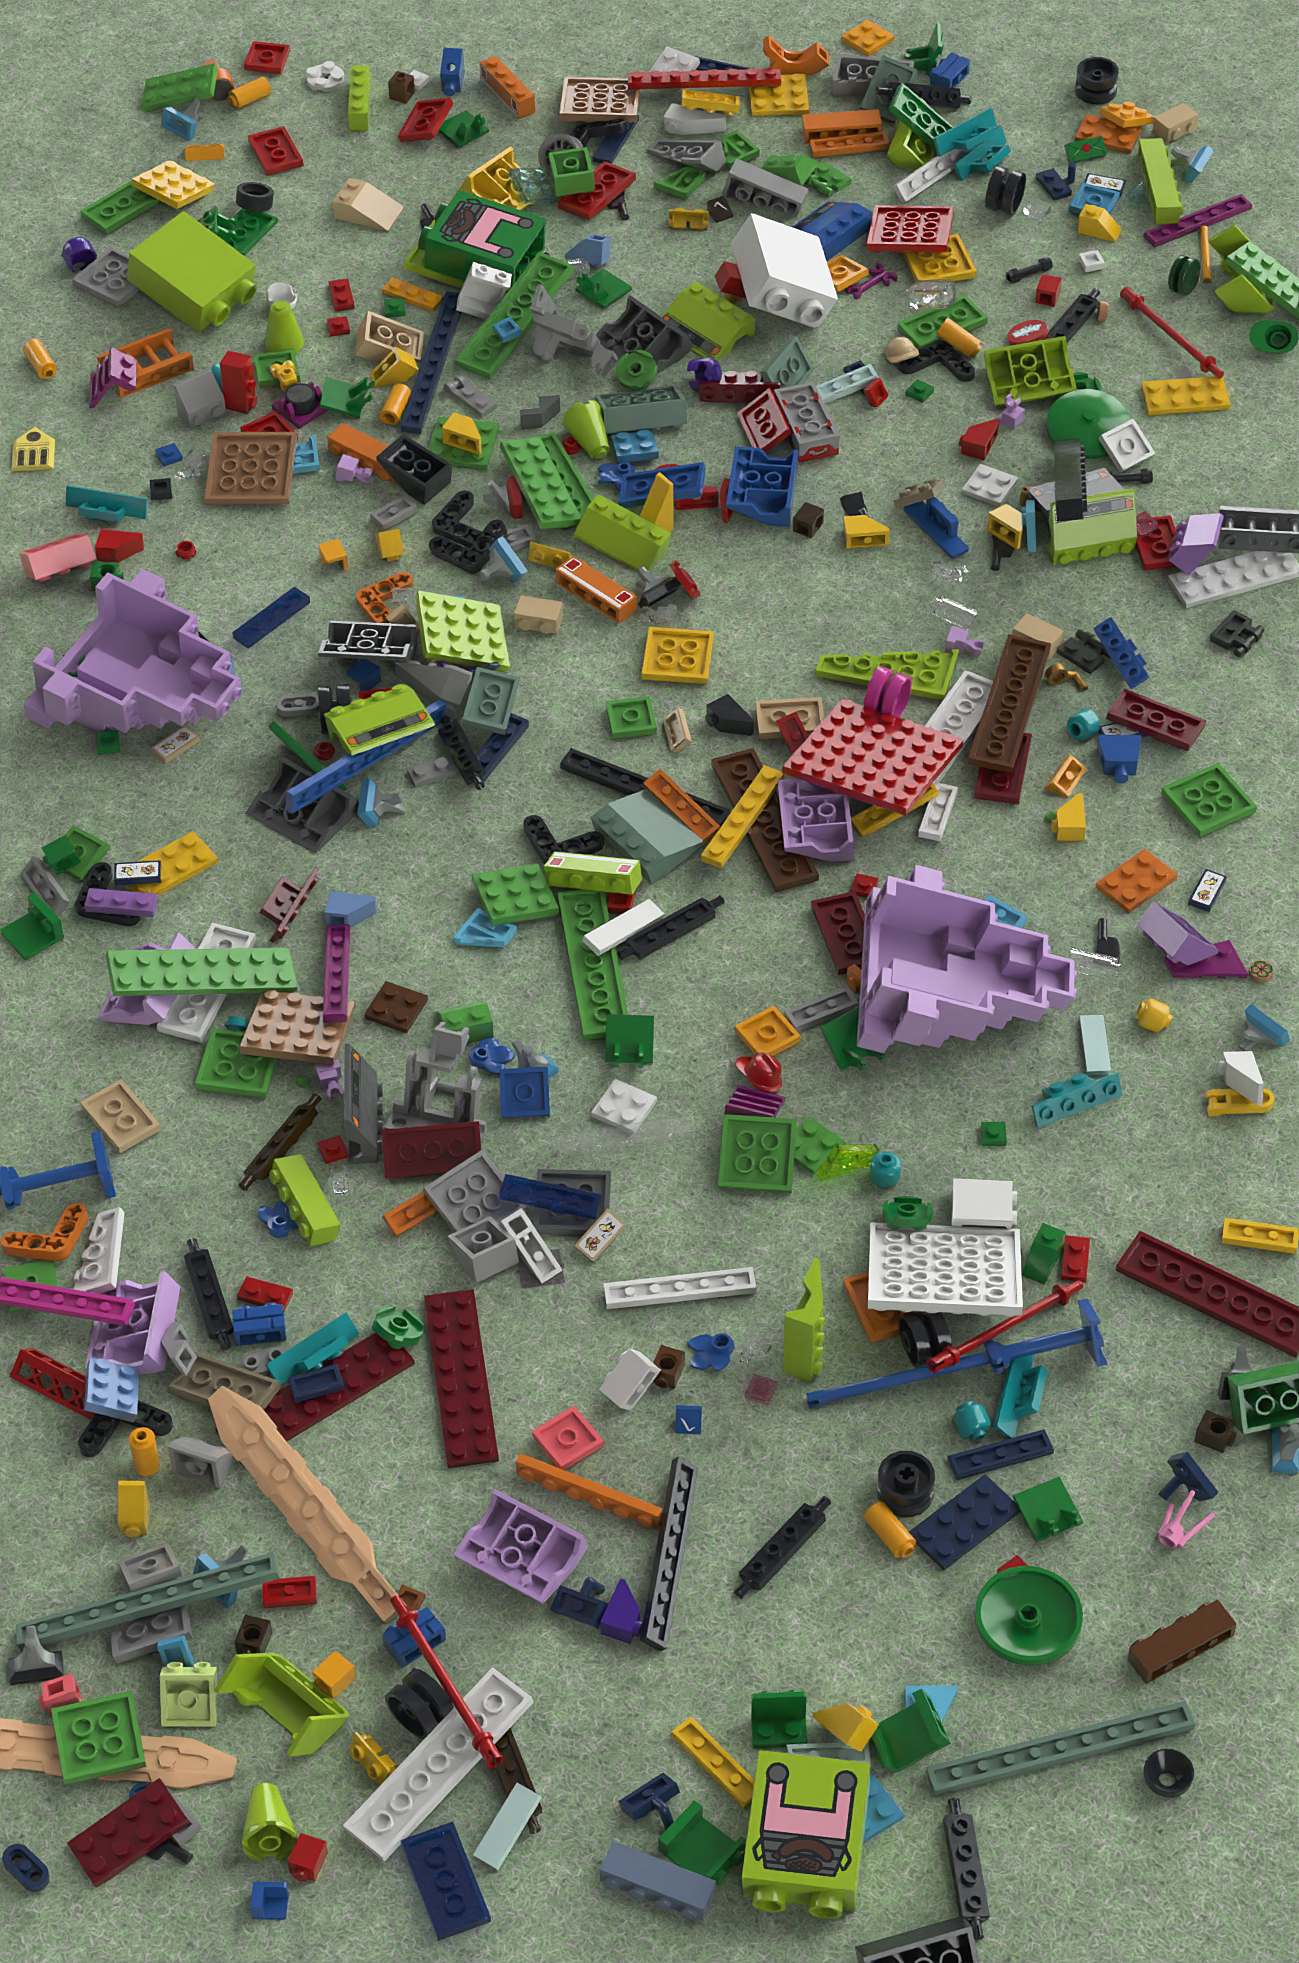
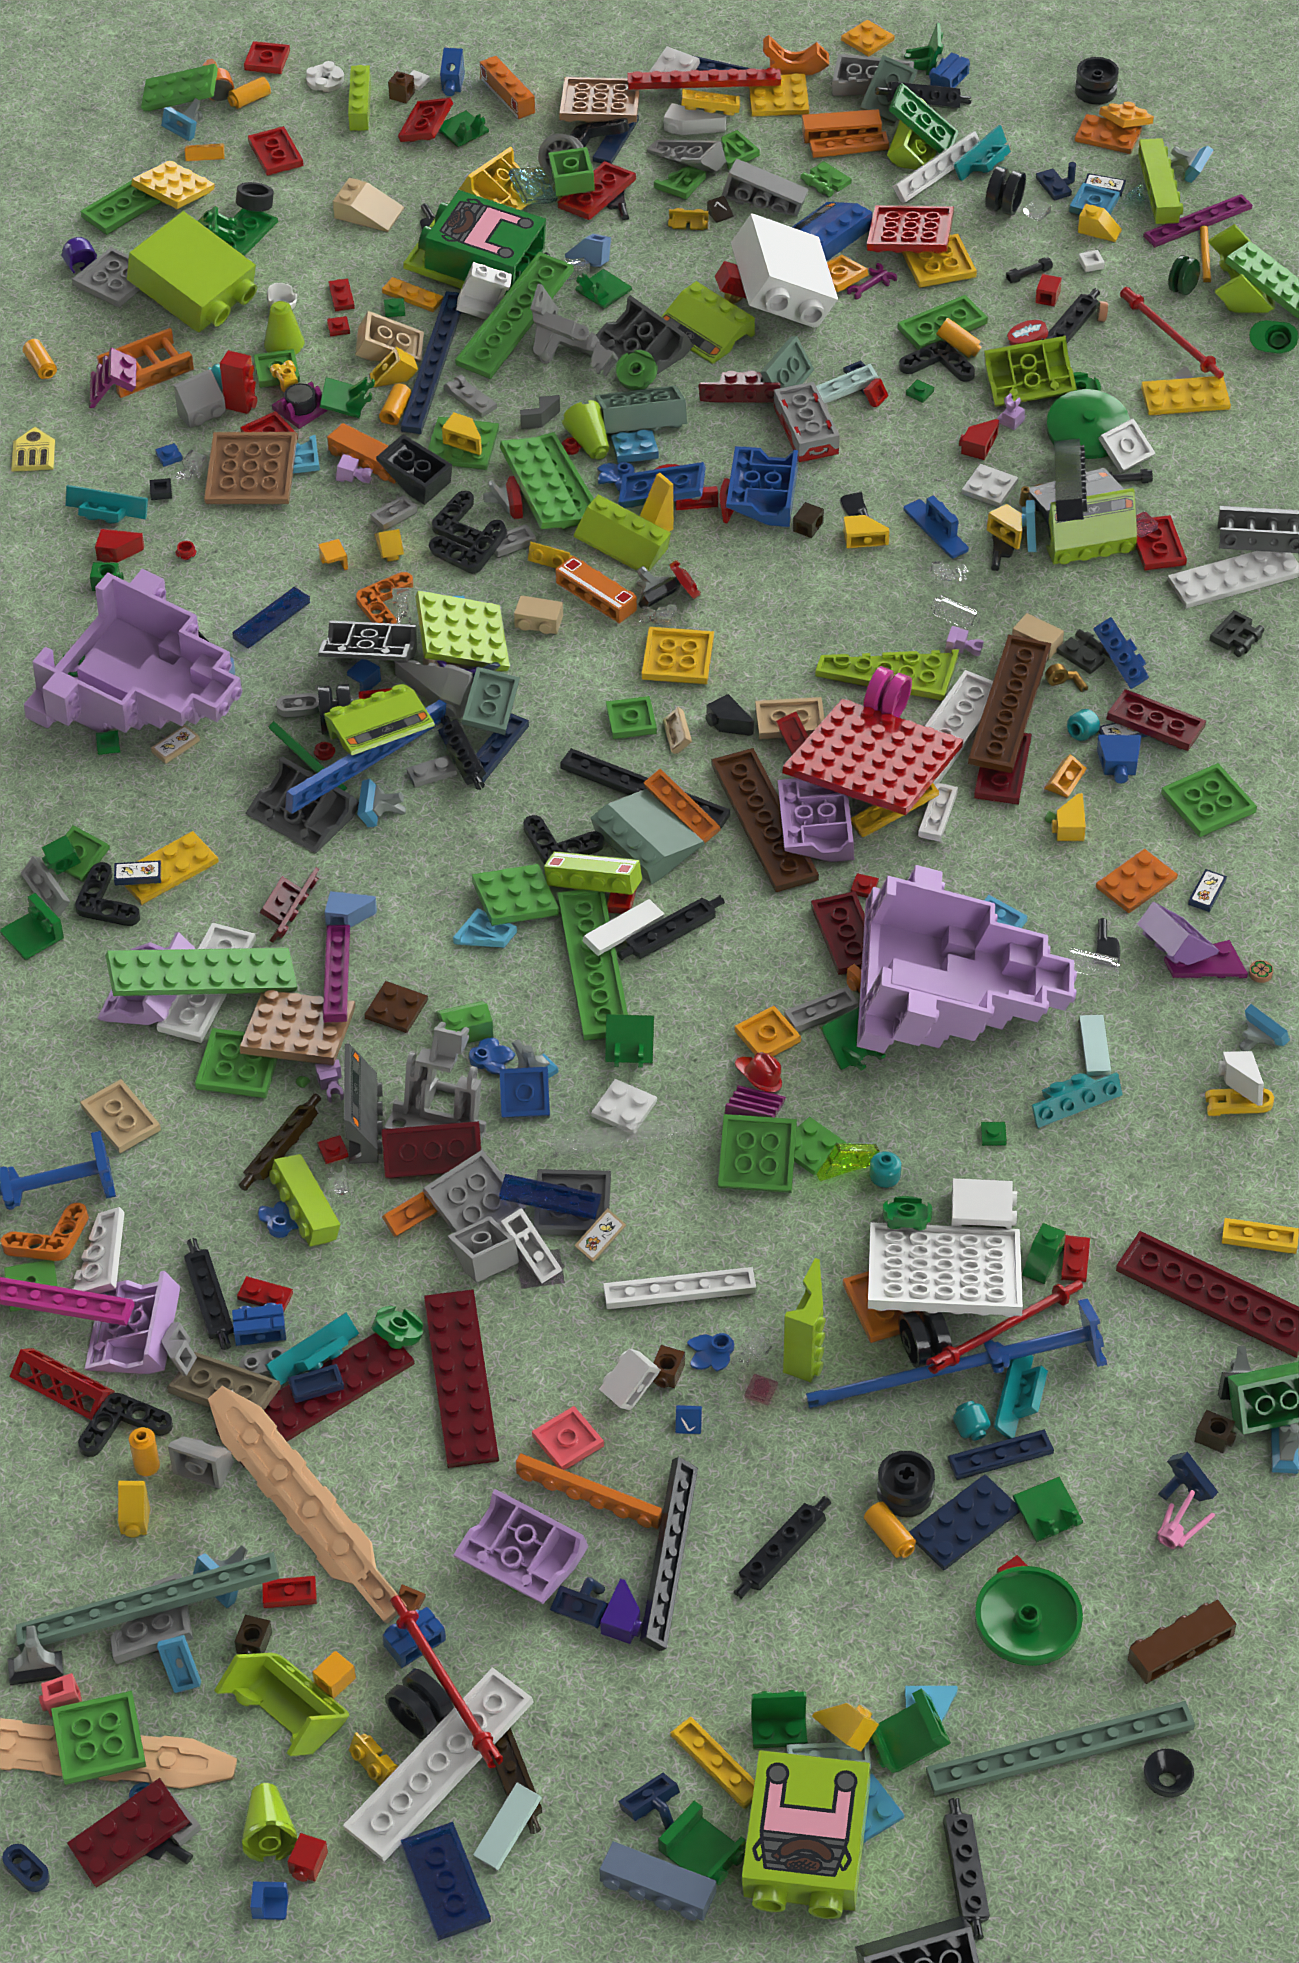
coral brick [19,533,96,582] -> none
medium blue plate [84,1357,139,1423] -> none
medium lavender plate [85,888,158,917] -> none
light grey plate [118,1543,182,1592] -> none
yellowish green plate [160,1662,217,1727] -> none
teal plate [224,1016,248,1032] -> none
tan bracket [386,604,420,637] -> none
piece [478,536,527,583] -> none
dark azure plate [493,317,521,343] -> none
dark purple helmet [687,357,722,392] -> none
yellow plate [701,765,784,869] -> none
plate [737,388,793,453] -> none
bright green slope [761,155,818,186] -> none
tan cap [885,337,919,363] -> none
dark tan plate [893,477,946,509] -> none
clear brick [907,280,957,309] -> none
teal bracket [934,107,997,157] -> none
green tile [1064,136,1107,163] -> none
yellow head [1135,998,1172,1033] -> none
tan brick [1152,103,1199,143] -> none
medium lavender slope [1169,513,1224,575] -> none

